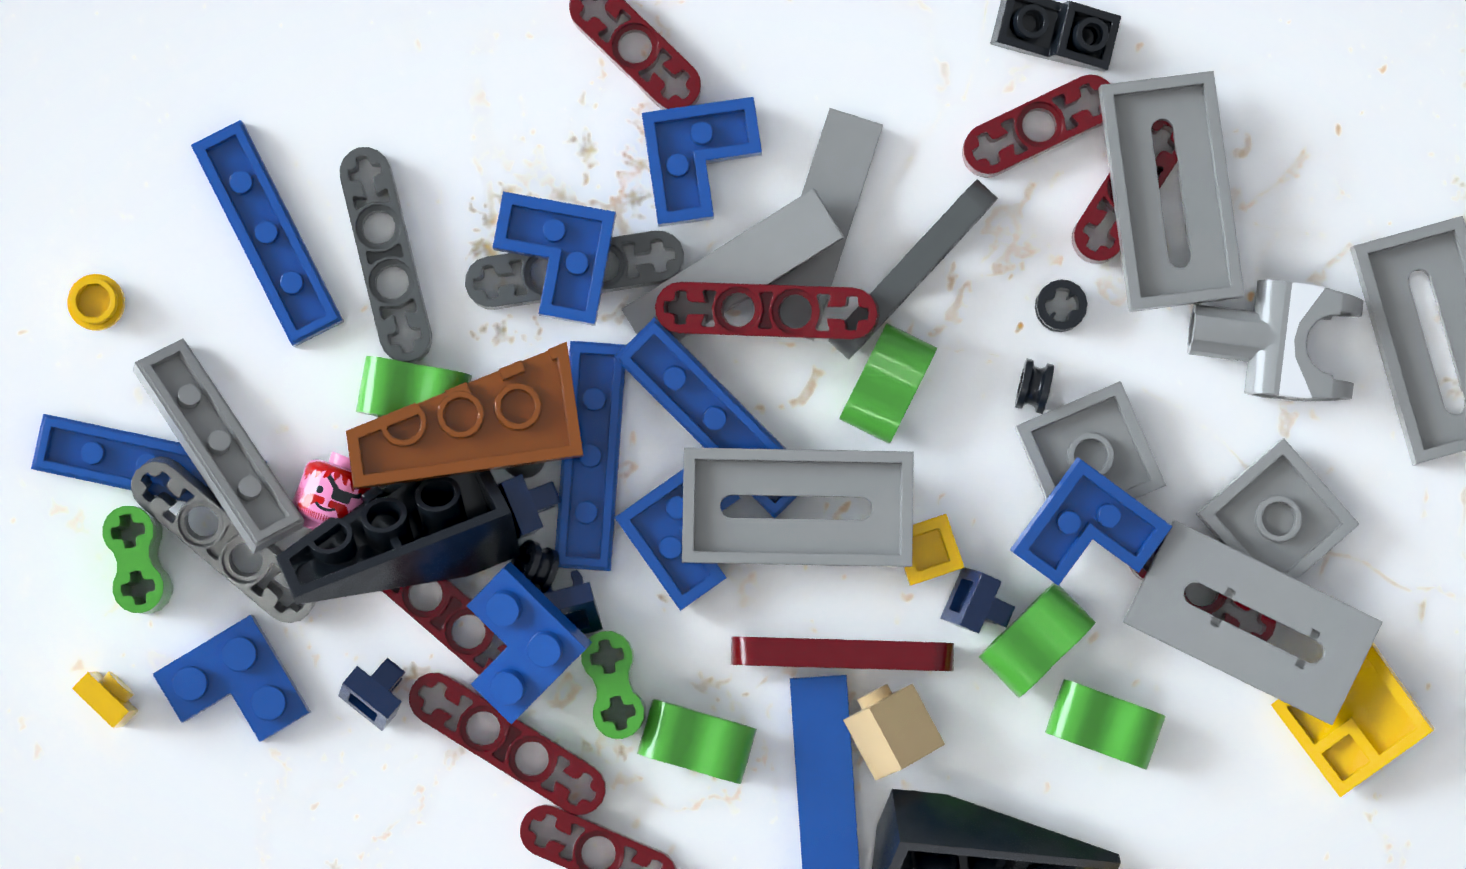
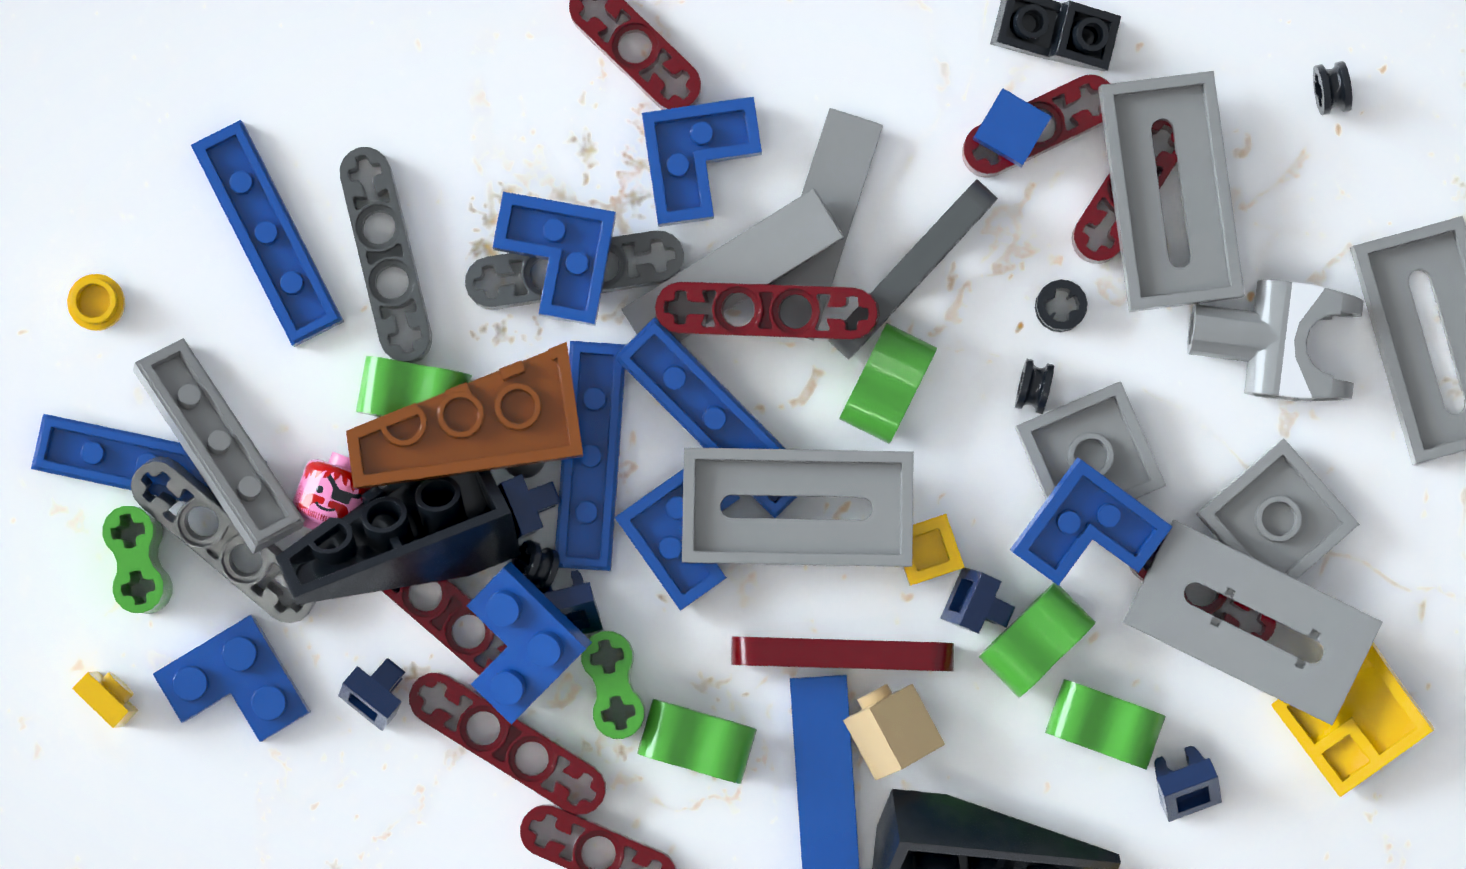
none -> blue tile [973,88,1052,168]
none -> dark blue tile [1154,746,1222,822]
none -> black bush [1313,61,1353,116]

